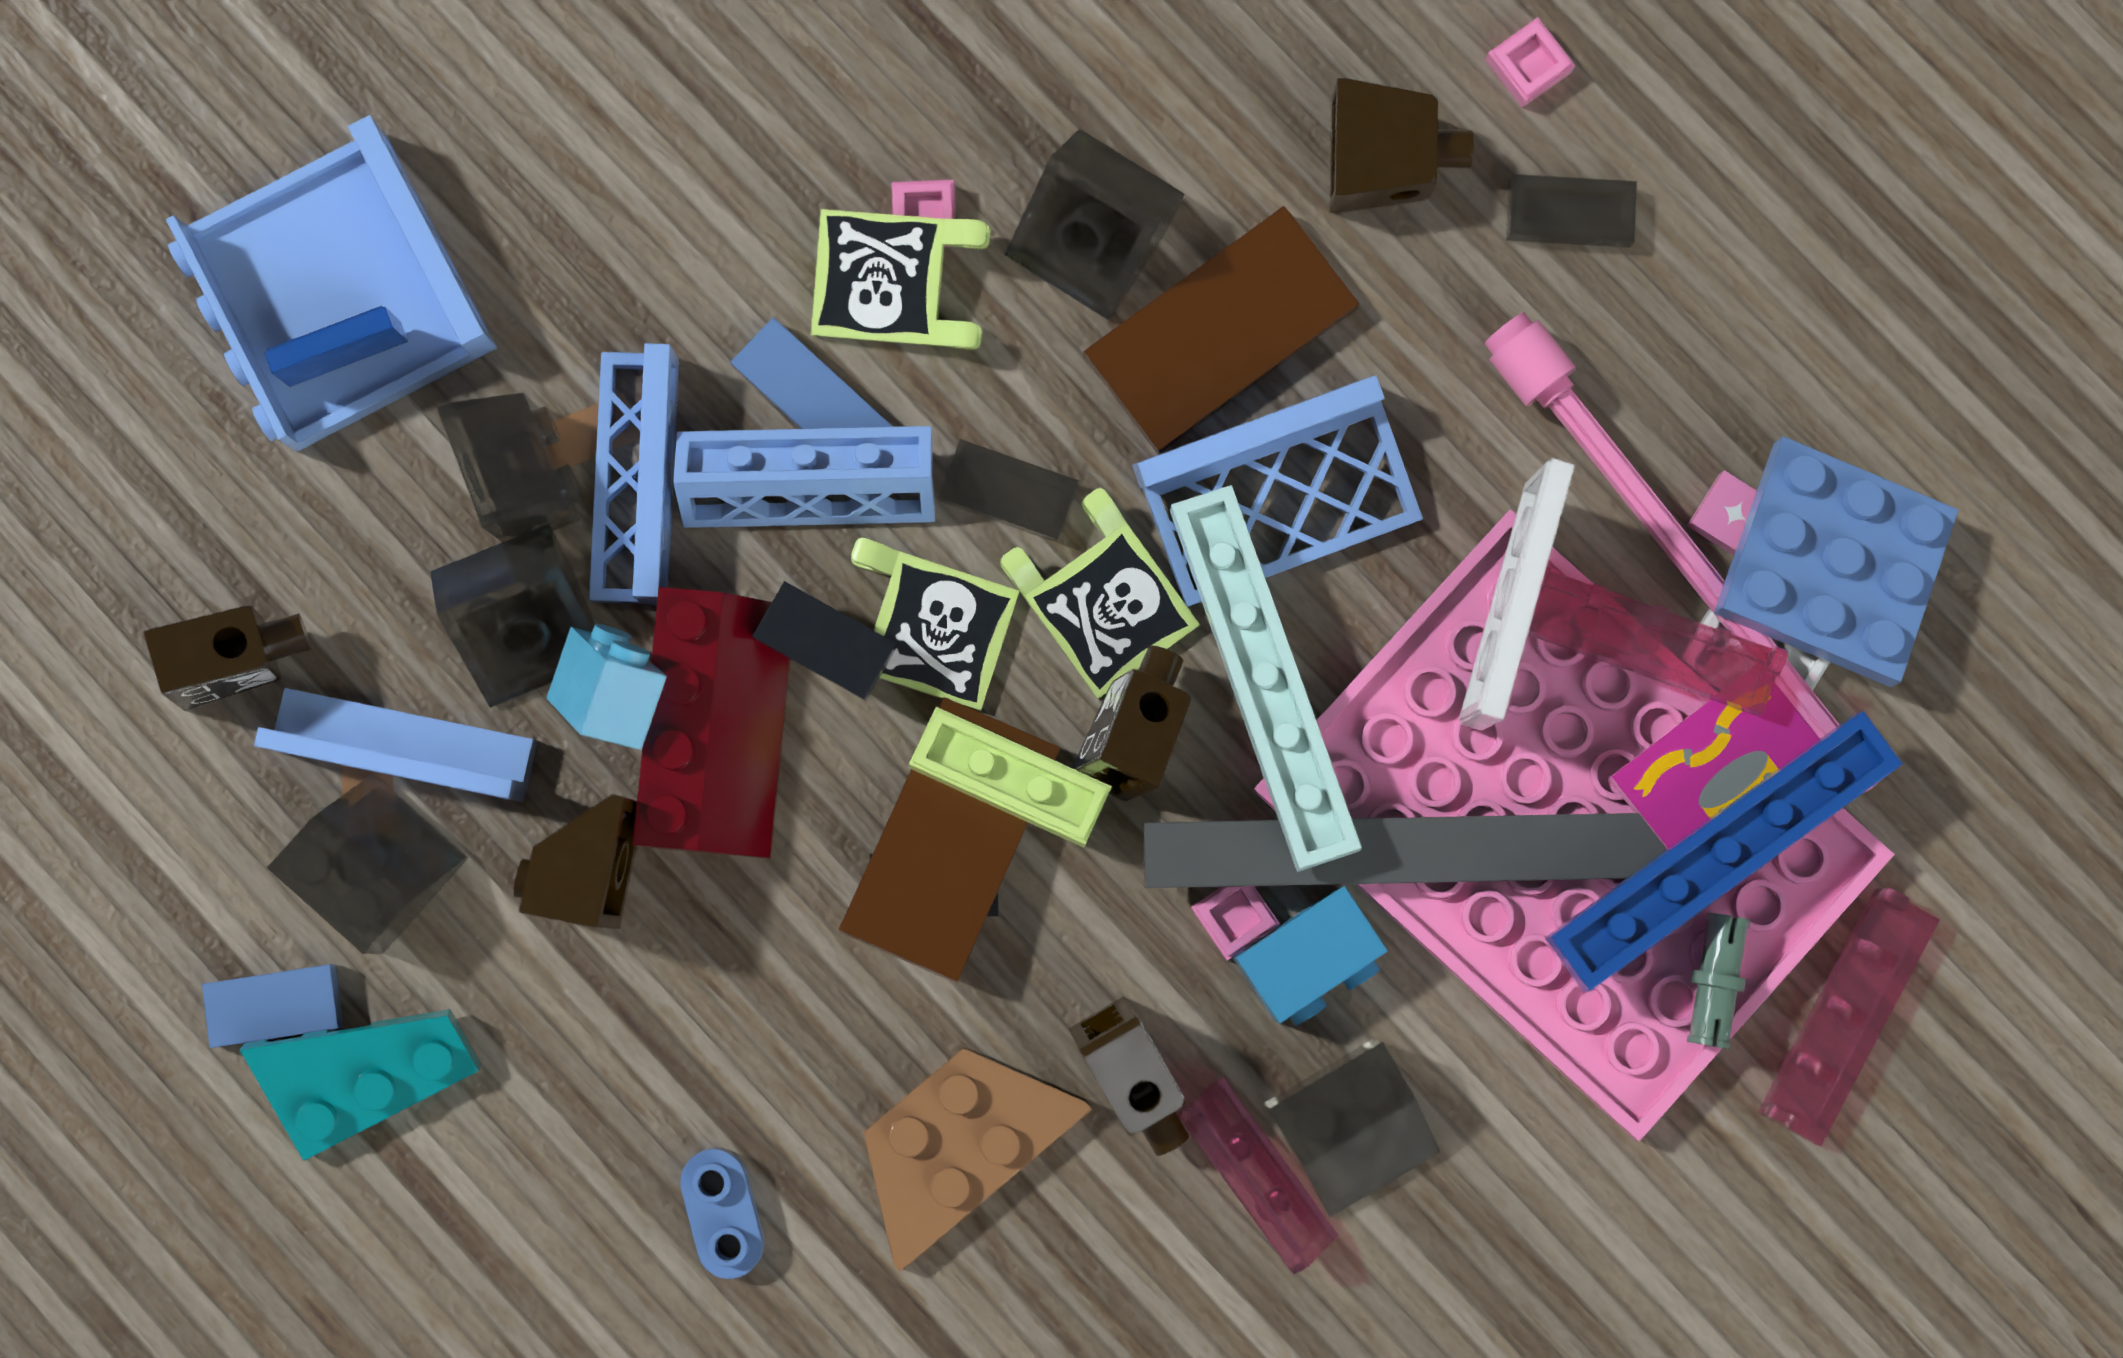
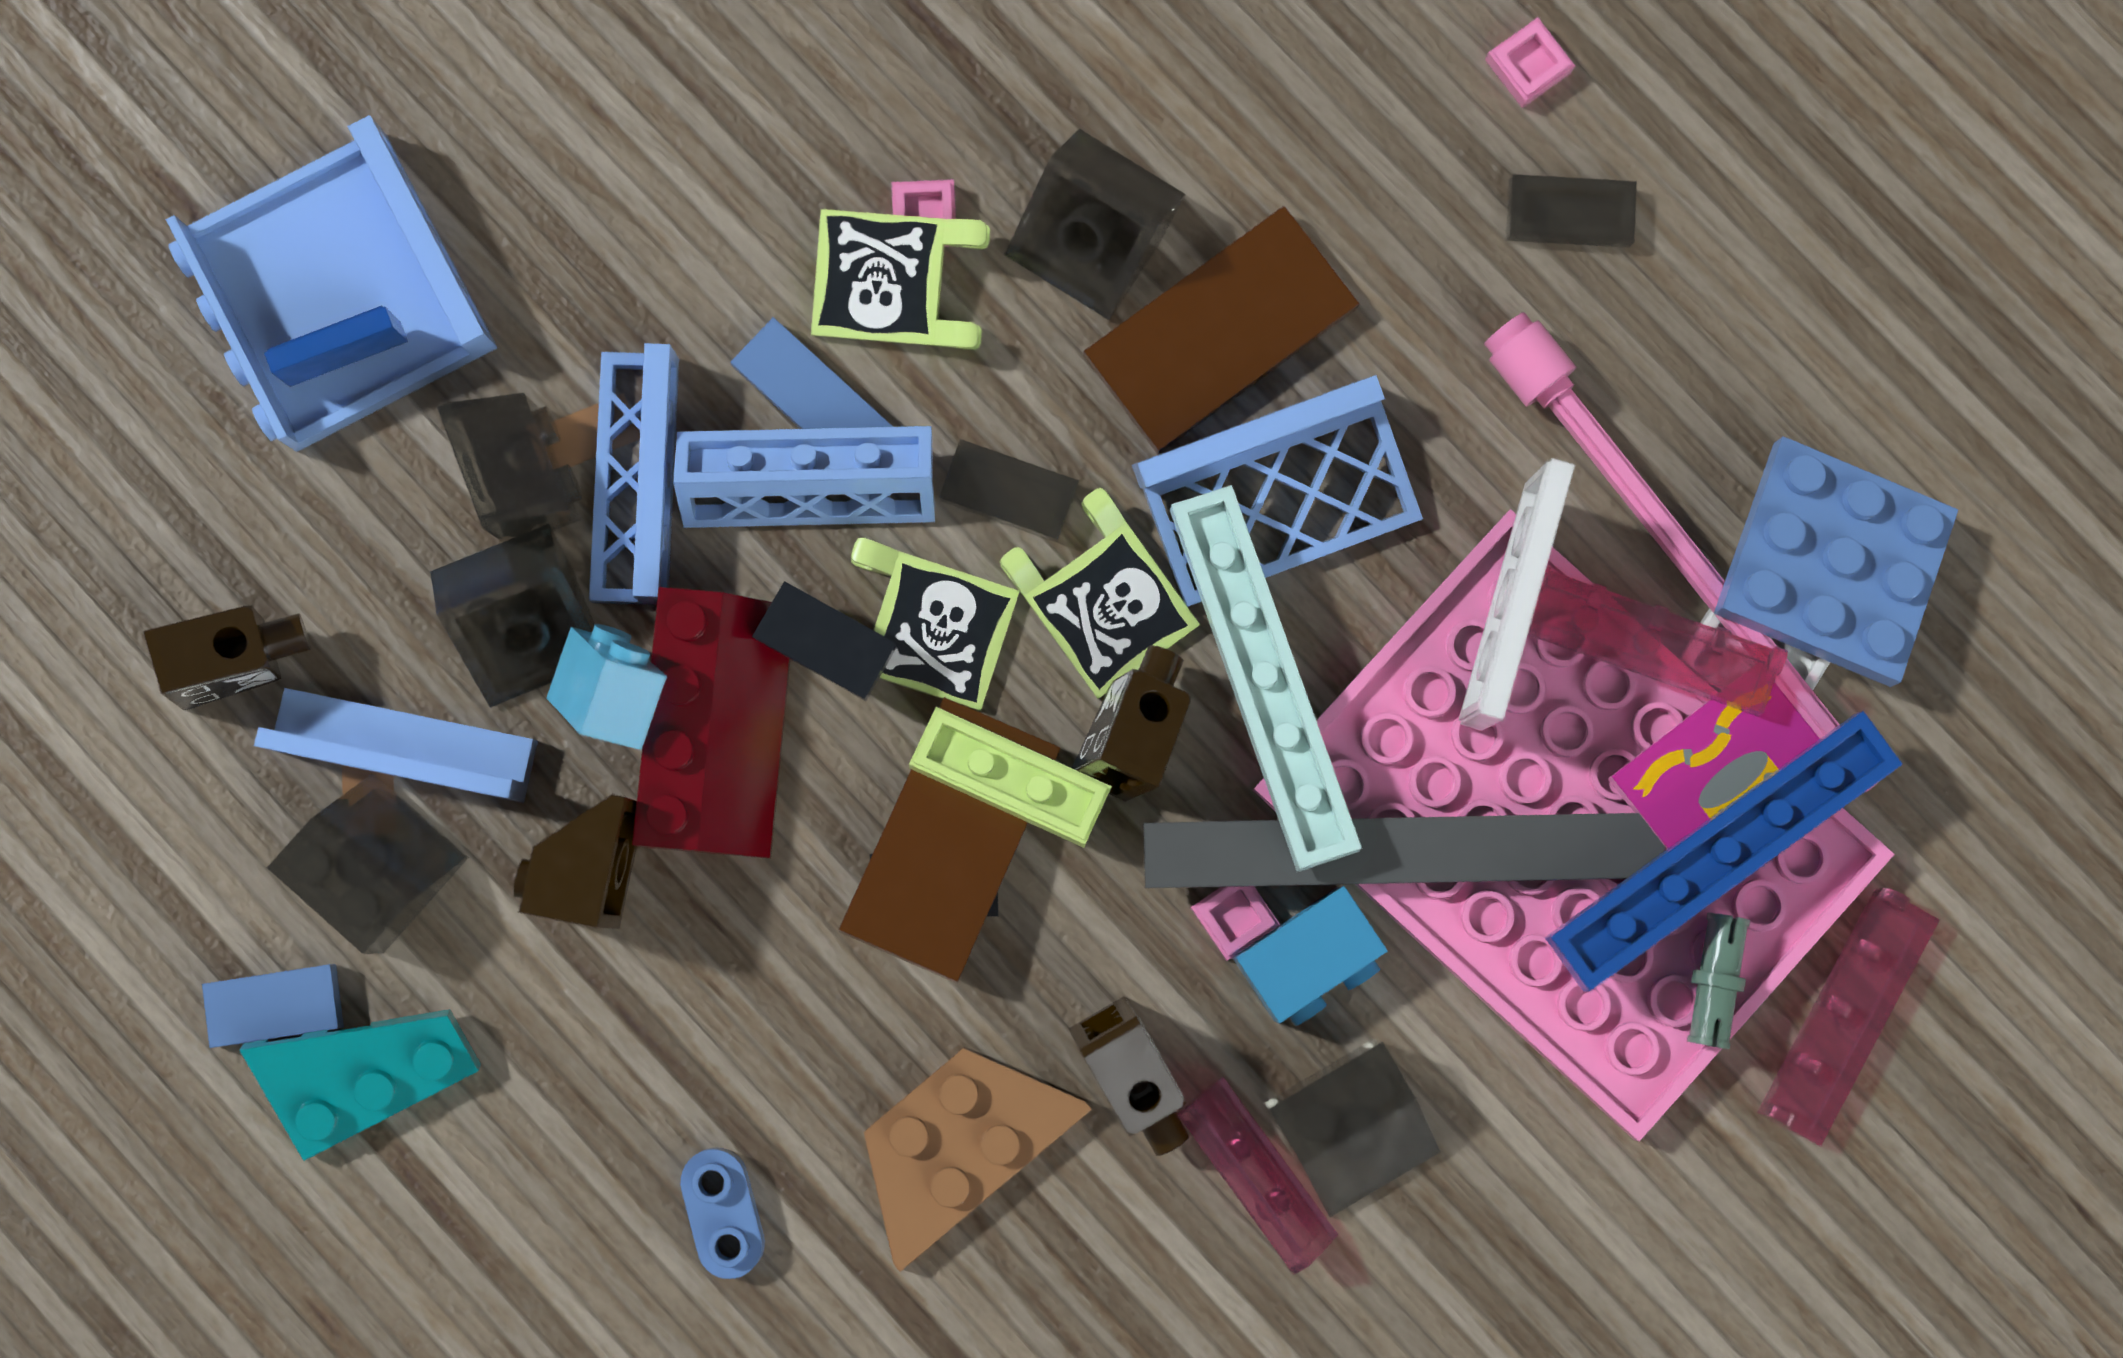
dark brown torso [1329,78,1474,213] -> none
bright pink tile [1687,470,1757,556] -> none

